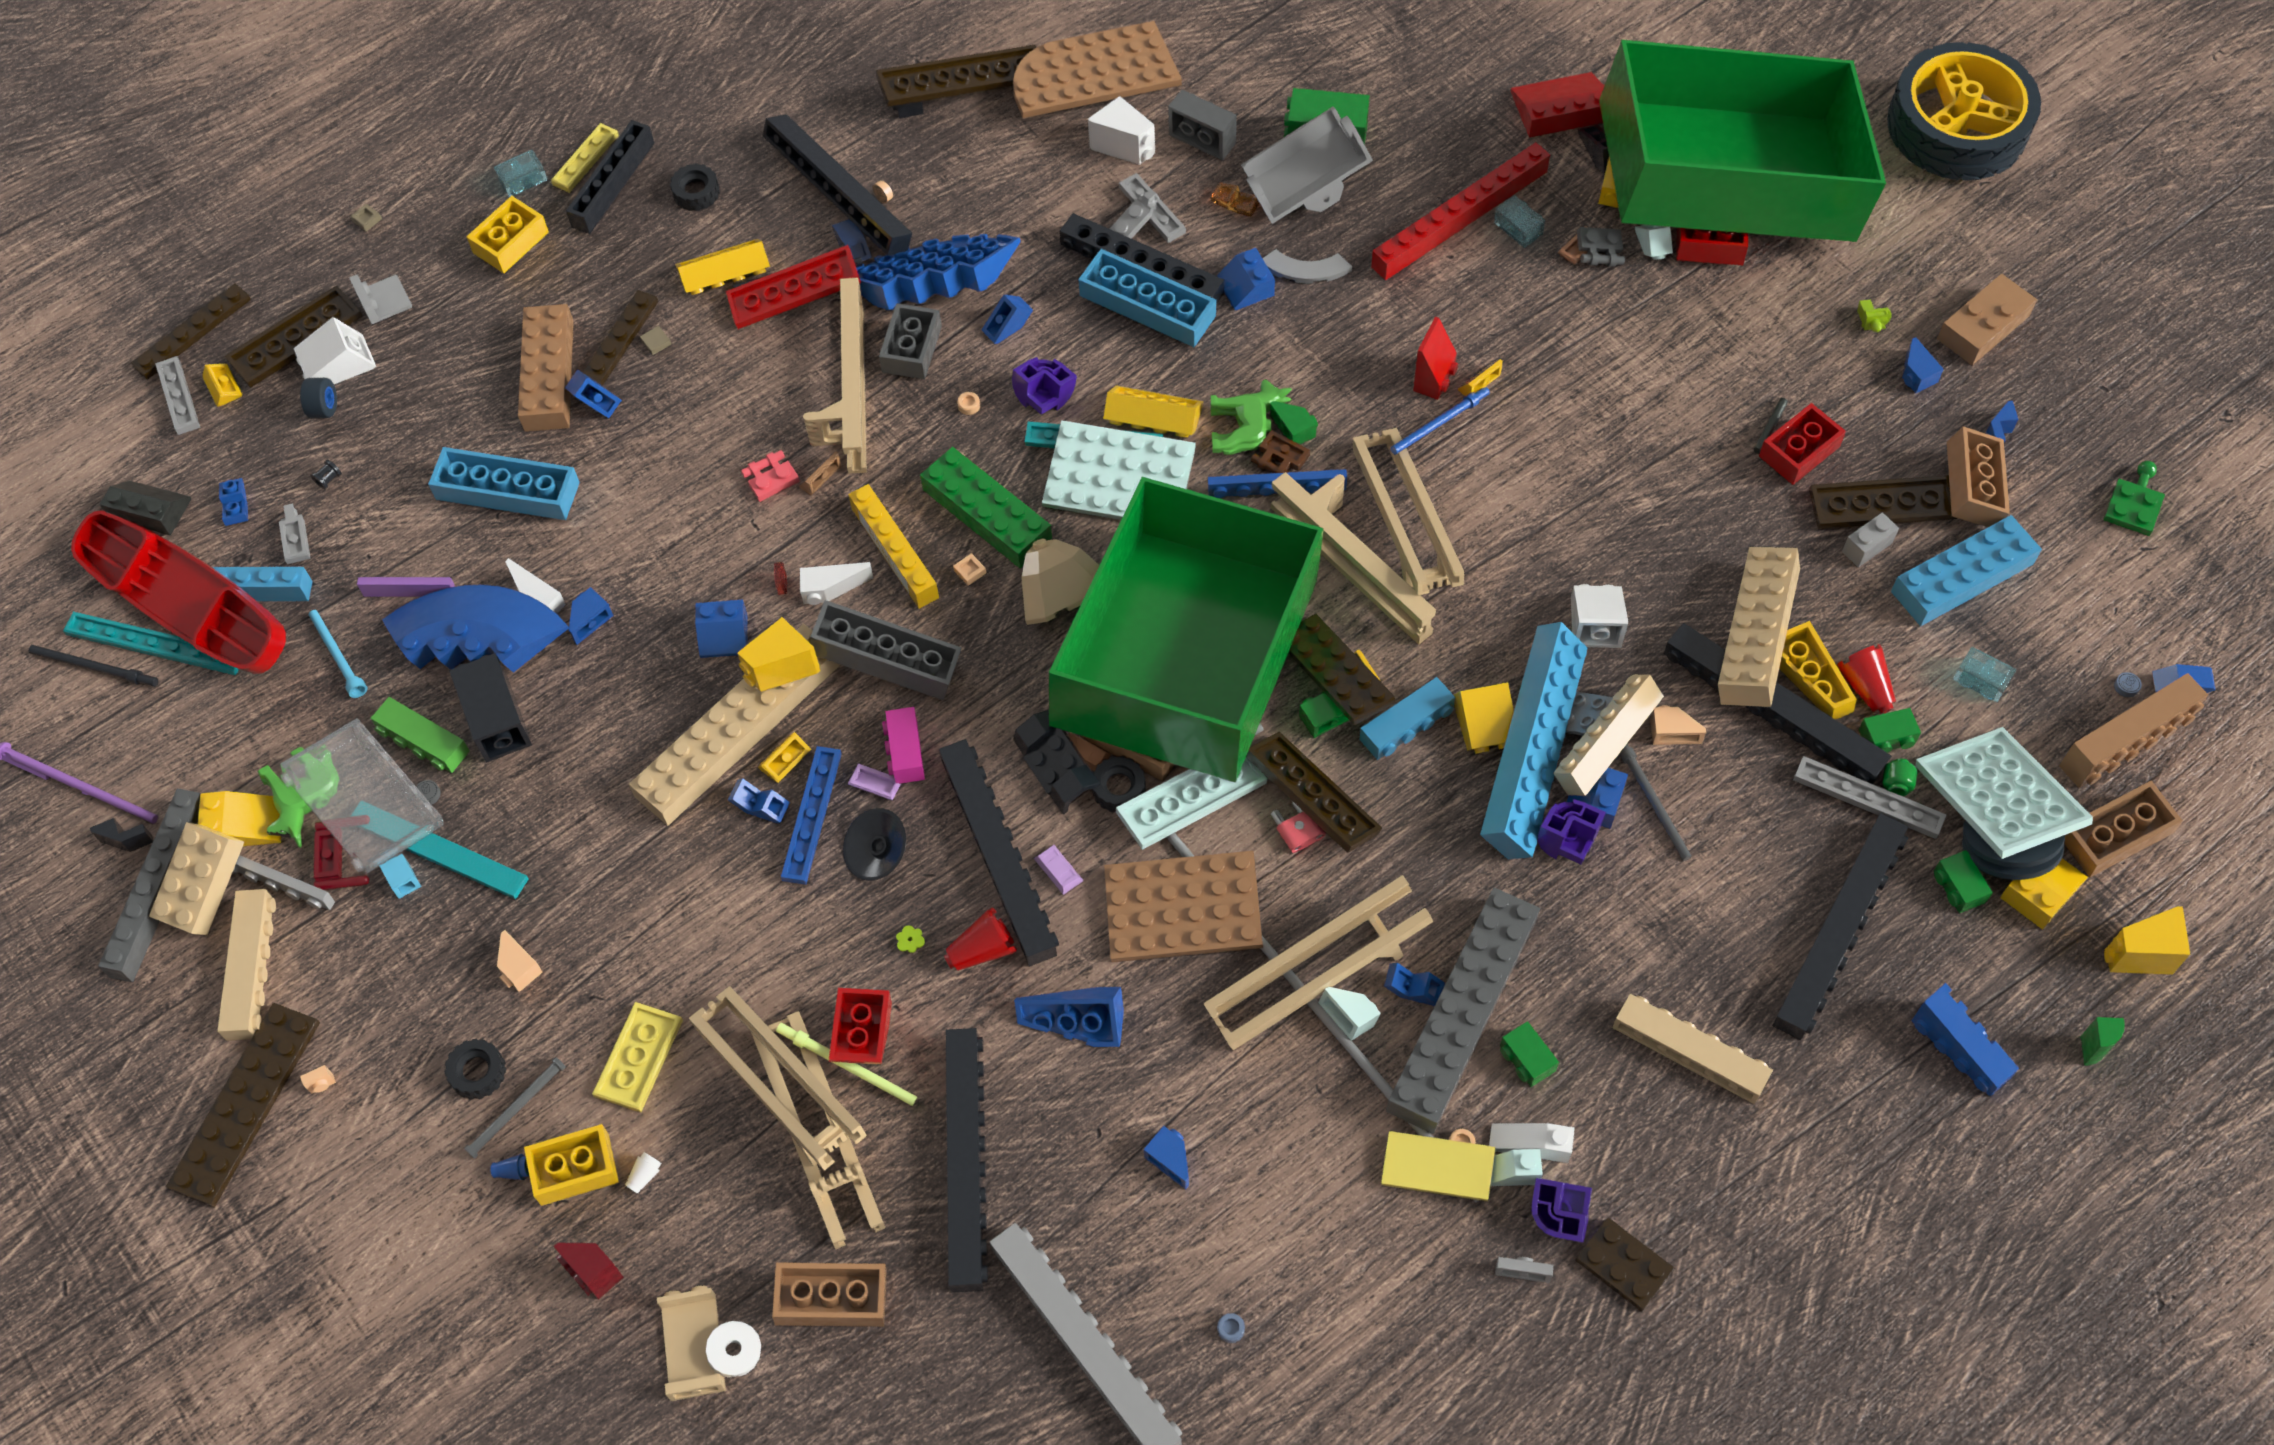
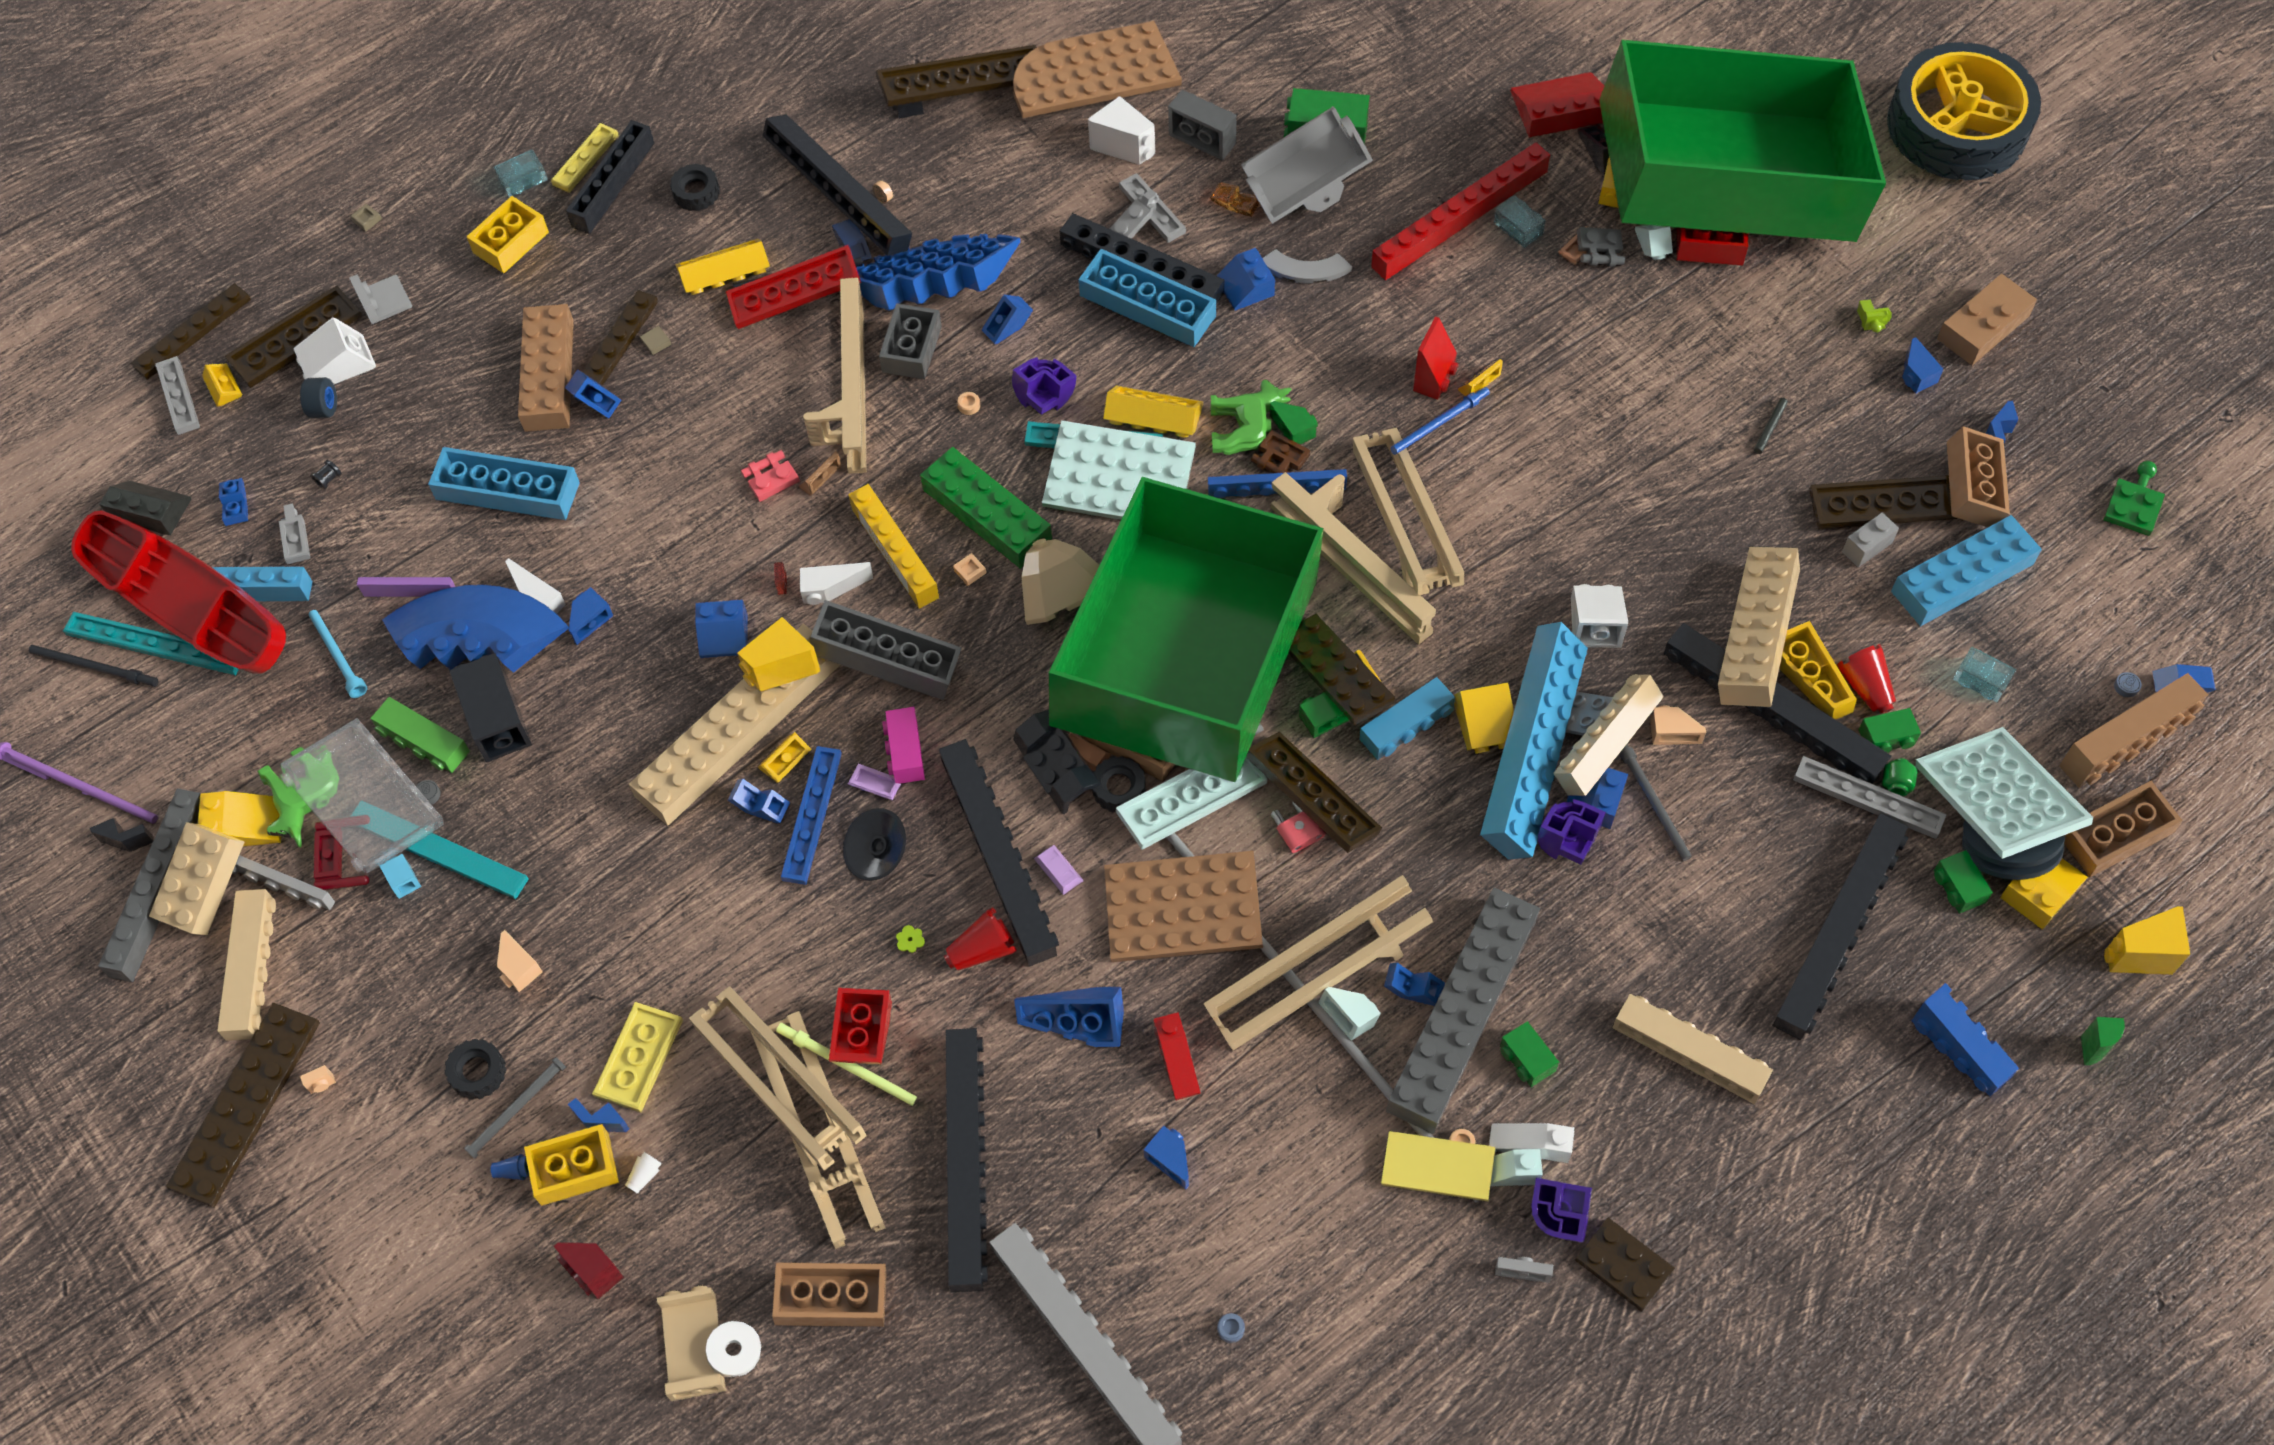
red brick [1759,403,1846,485] -> none
none -> blue slope [568,1098,629,1132]
none -> red slope [1153,1012,1200,1101]

